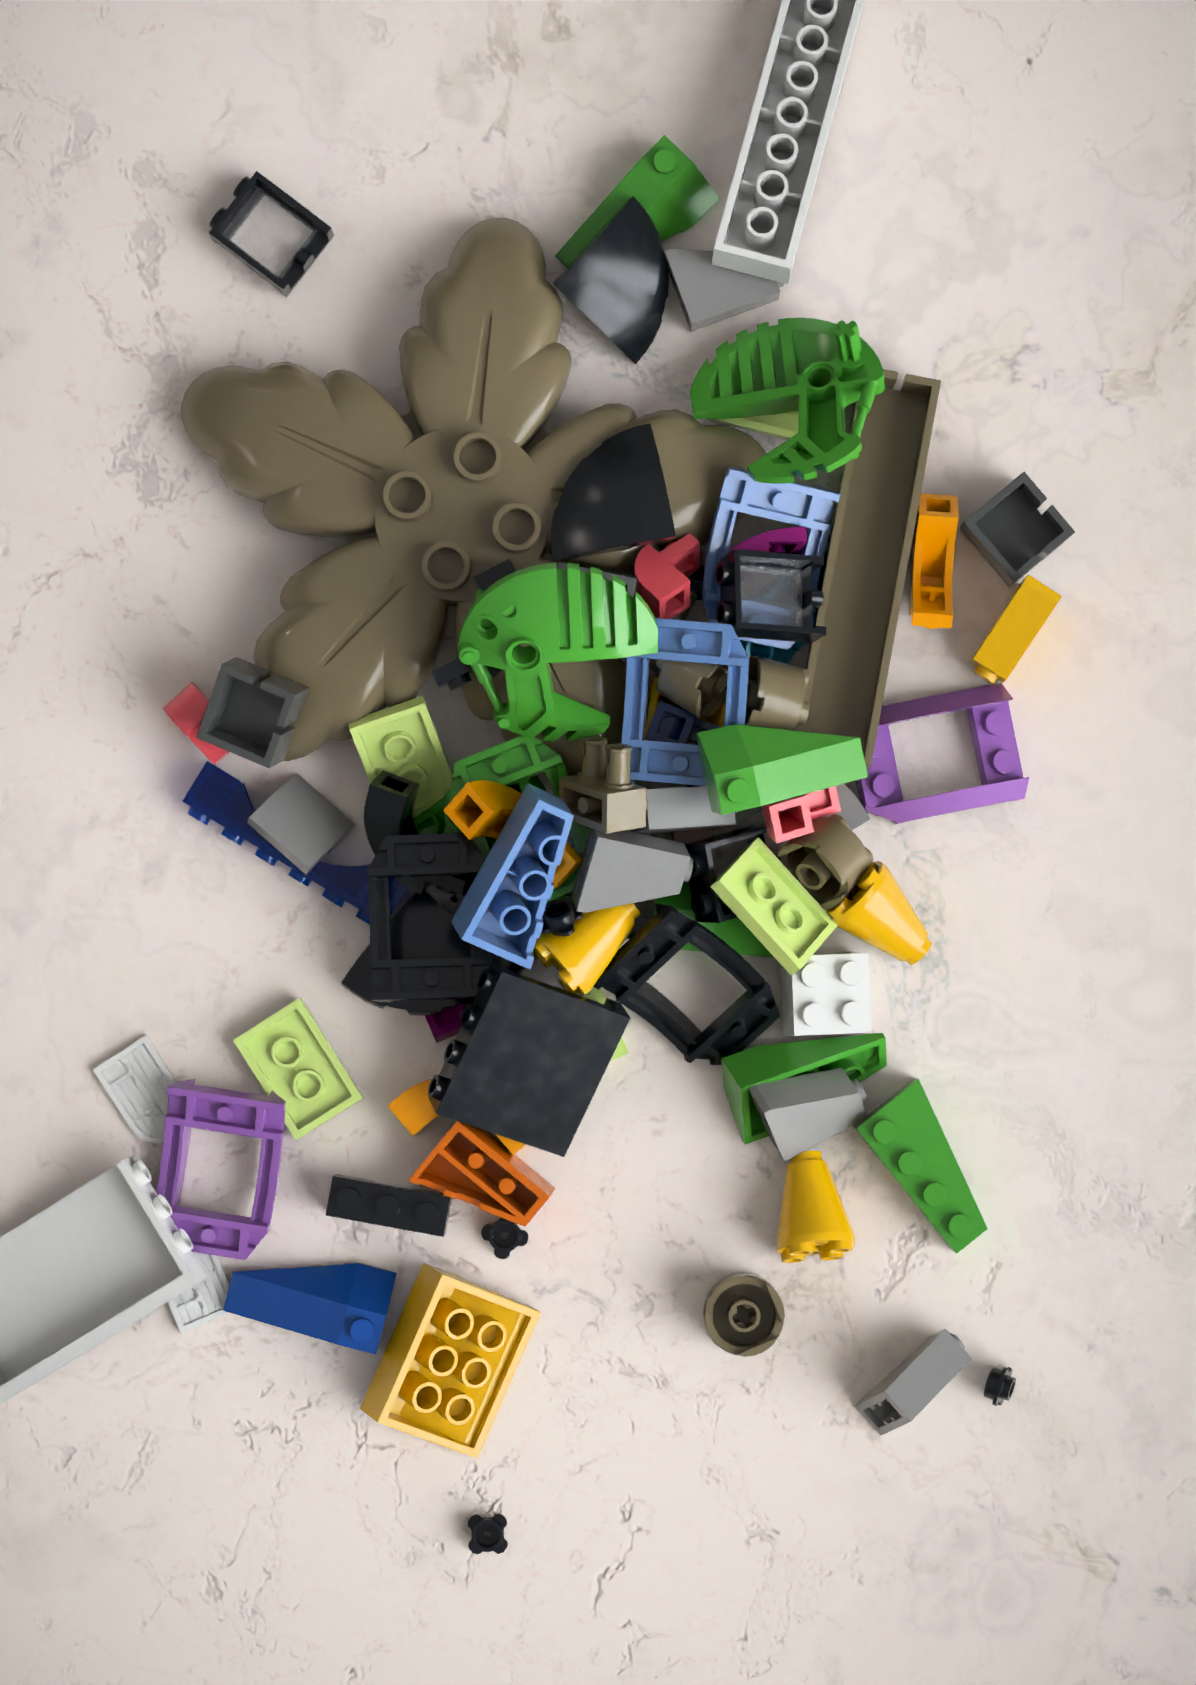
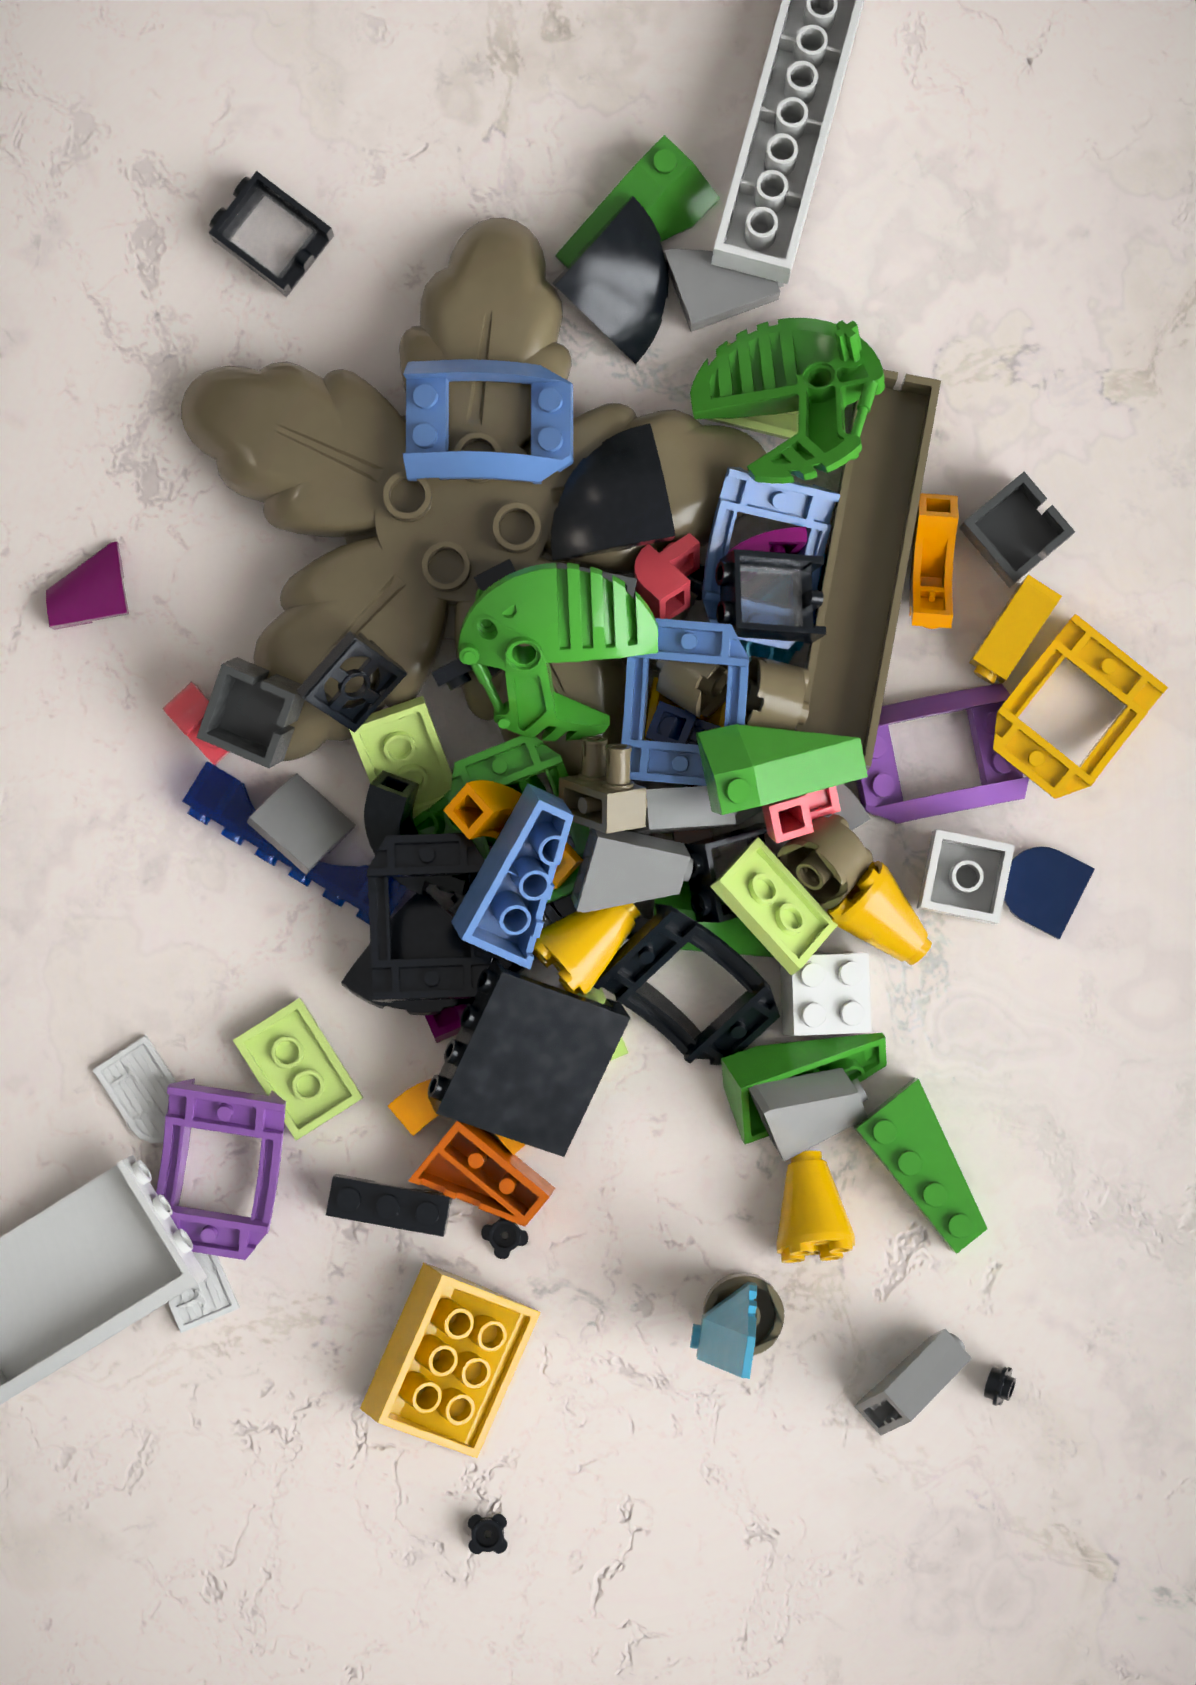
blue wedge [223,1263,397,1354] -> none
black plate [541,899,583,937] -> none
none -> magenta slope [46,541,129,630]
none -> black piece [296,631,407,733]
none -> medium blue wedge [402,359,573,484]
none -> medium azure wedge [690,1282,757,1379]
none -> white brick [917,829,1015,924]
none -> yellow wedge [993,614,1168,799]
none -> dark blue tile [1004,847,1095,939]

